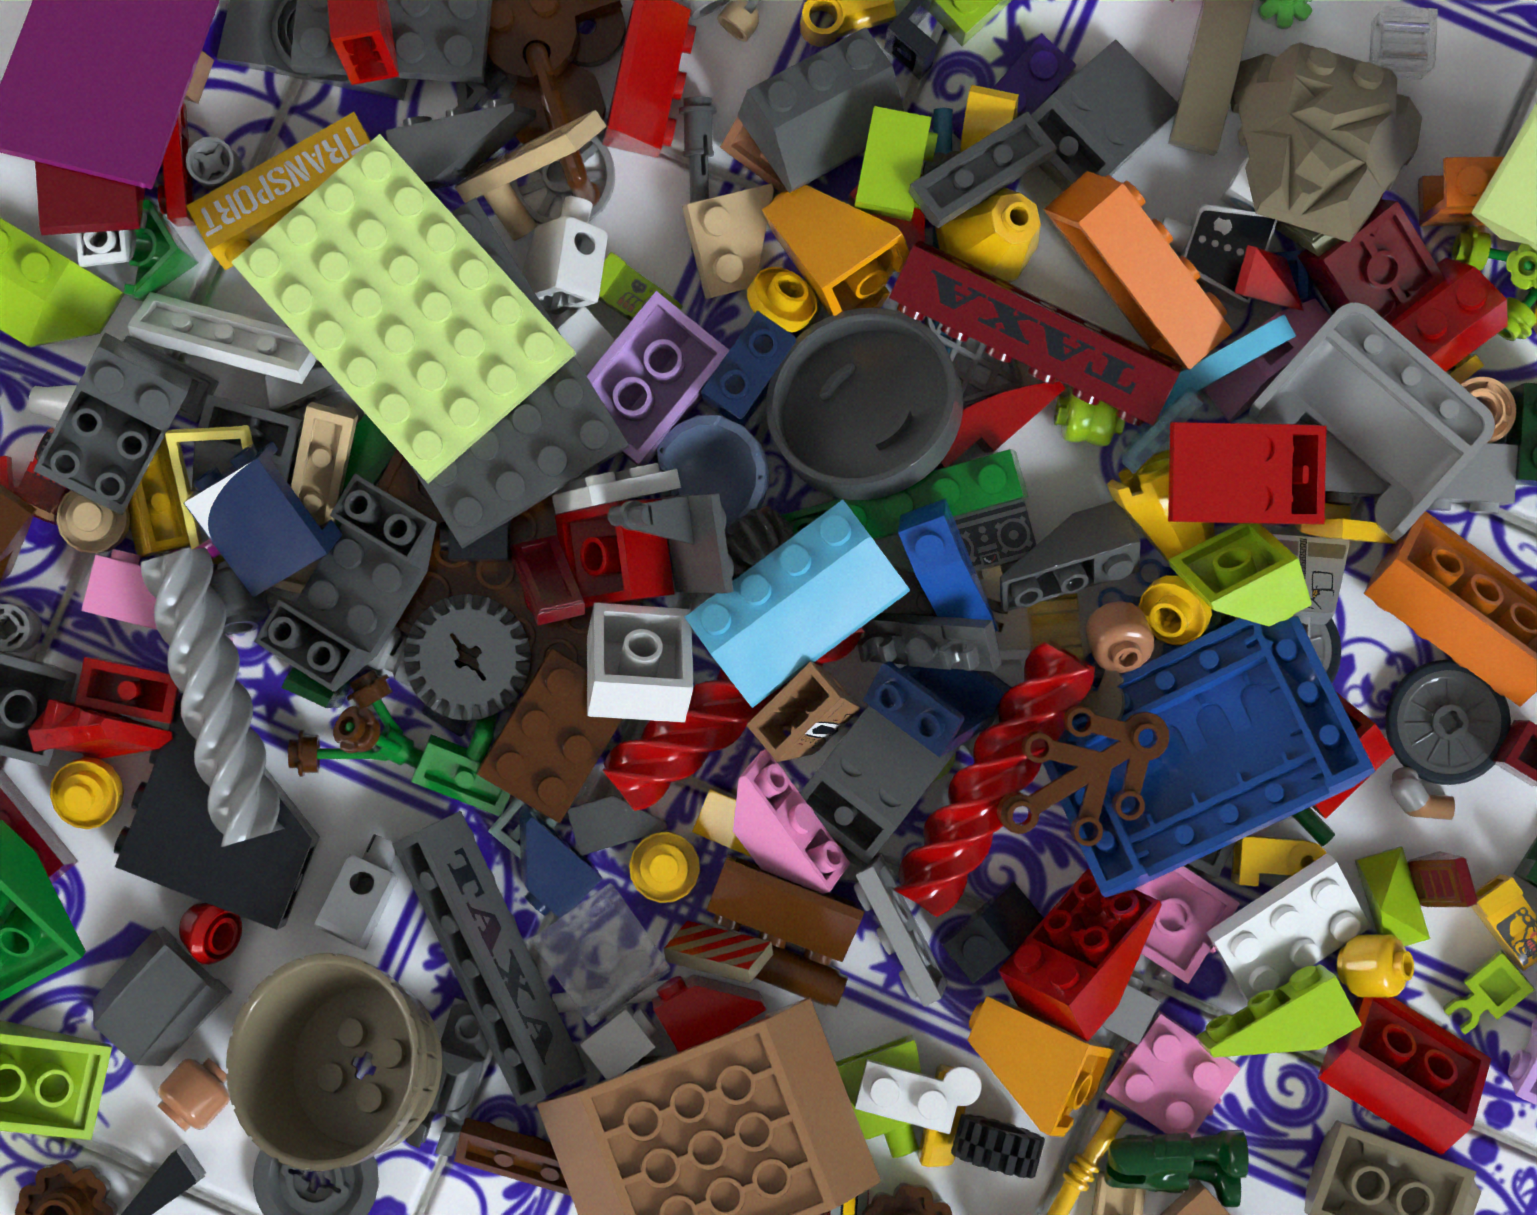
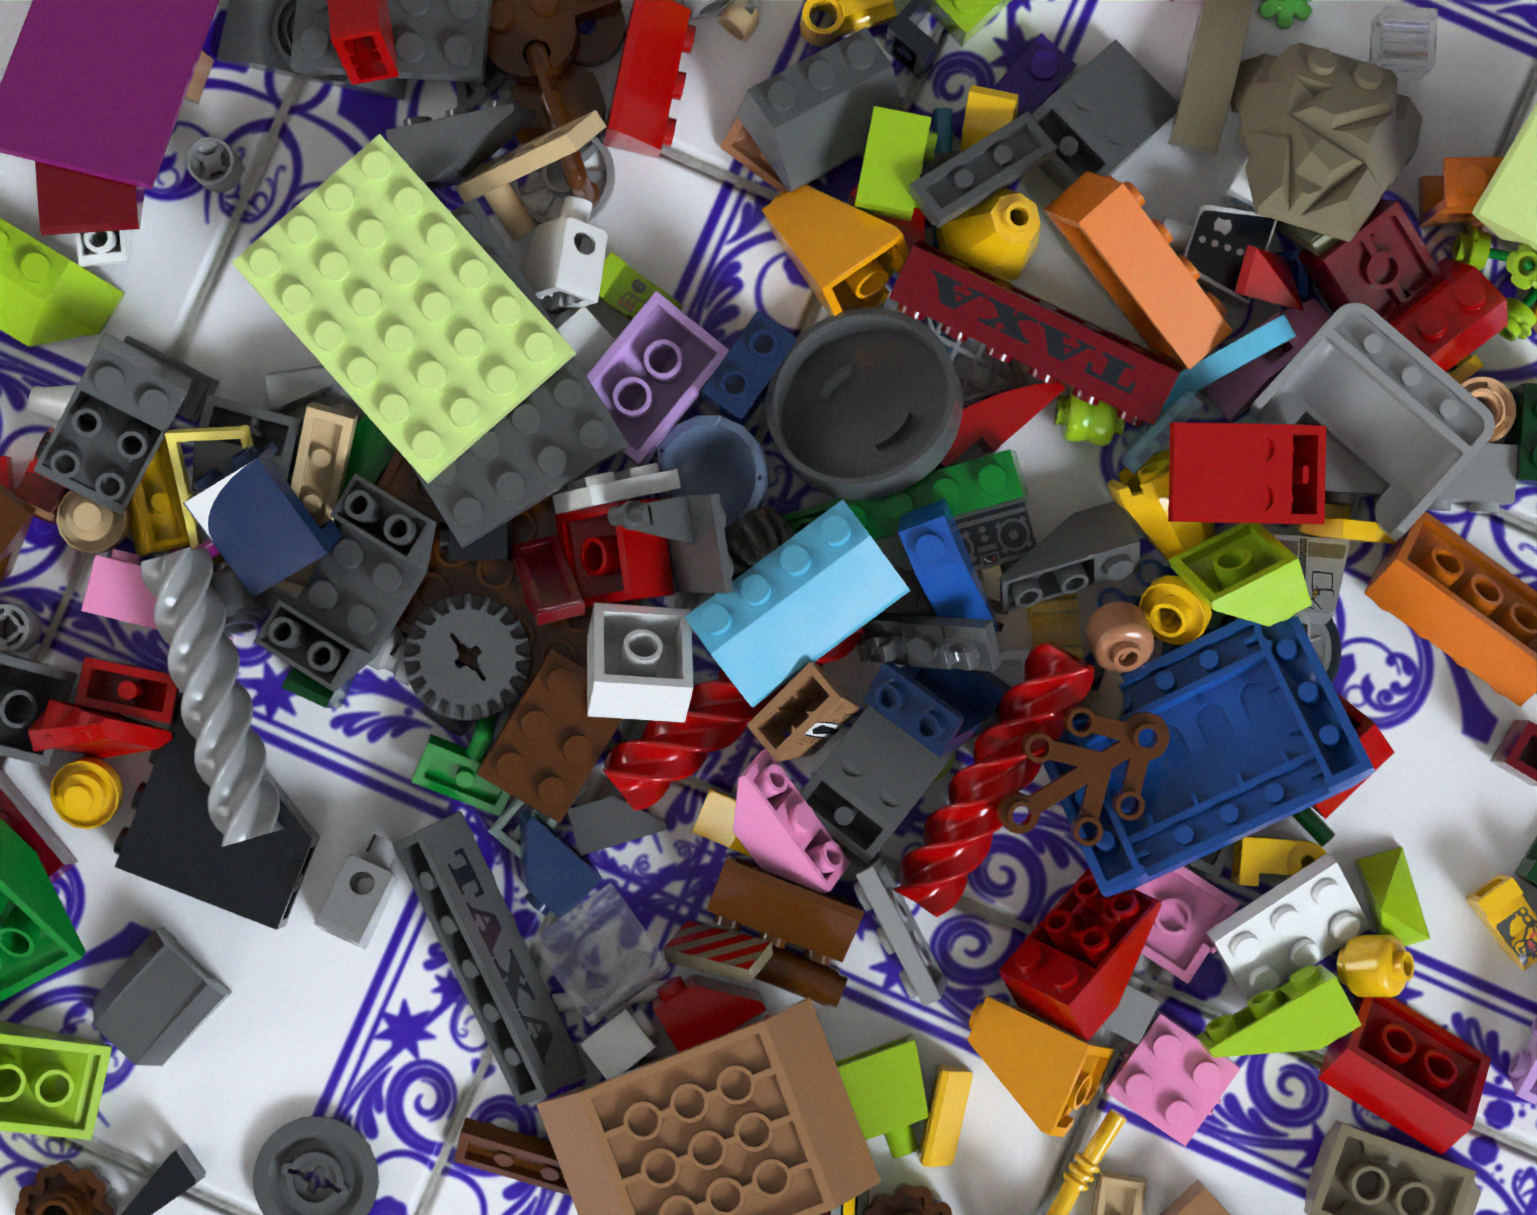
green slope [124,199,198,301] -> none
white plate [127,292,317,384] -> none
nougat head [157,1058,230,1132] -> none
red plate [158,102,196,227] -> none
red cone [179,902,242,965] -> none
yellow brick [186,112,372,271] -> none
dark tan piece [226,953,442,1171] -> none
reddish brown plant [288,670,423,777] -> none
dark grey plate [406,996,490,1156] -> none
yellow plate [629,831,700,903] -> none
dark grey pin [679,97,717,252] -> none
tan wing [682,183,774,299] -> none
yellow plate [747,267,818,332] -> none
white hinge [855,1059,982,1134] -> none
black slope [939,881,1044,984] -> none
black tyre [951,1114,1045,1179] -> none
dark green piece [1104,1130,1249,1208] -> none
dark grey wheel [1385,659,1511,785] -> none
light grey arm [1390,767,1455,820] -> none
dark red slope [1407,851,1478,907] -> none
lime plate [1443,950,1535,1035] -> none

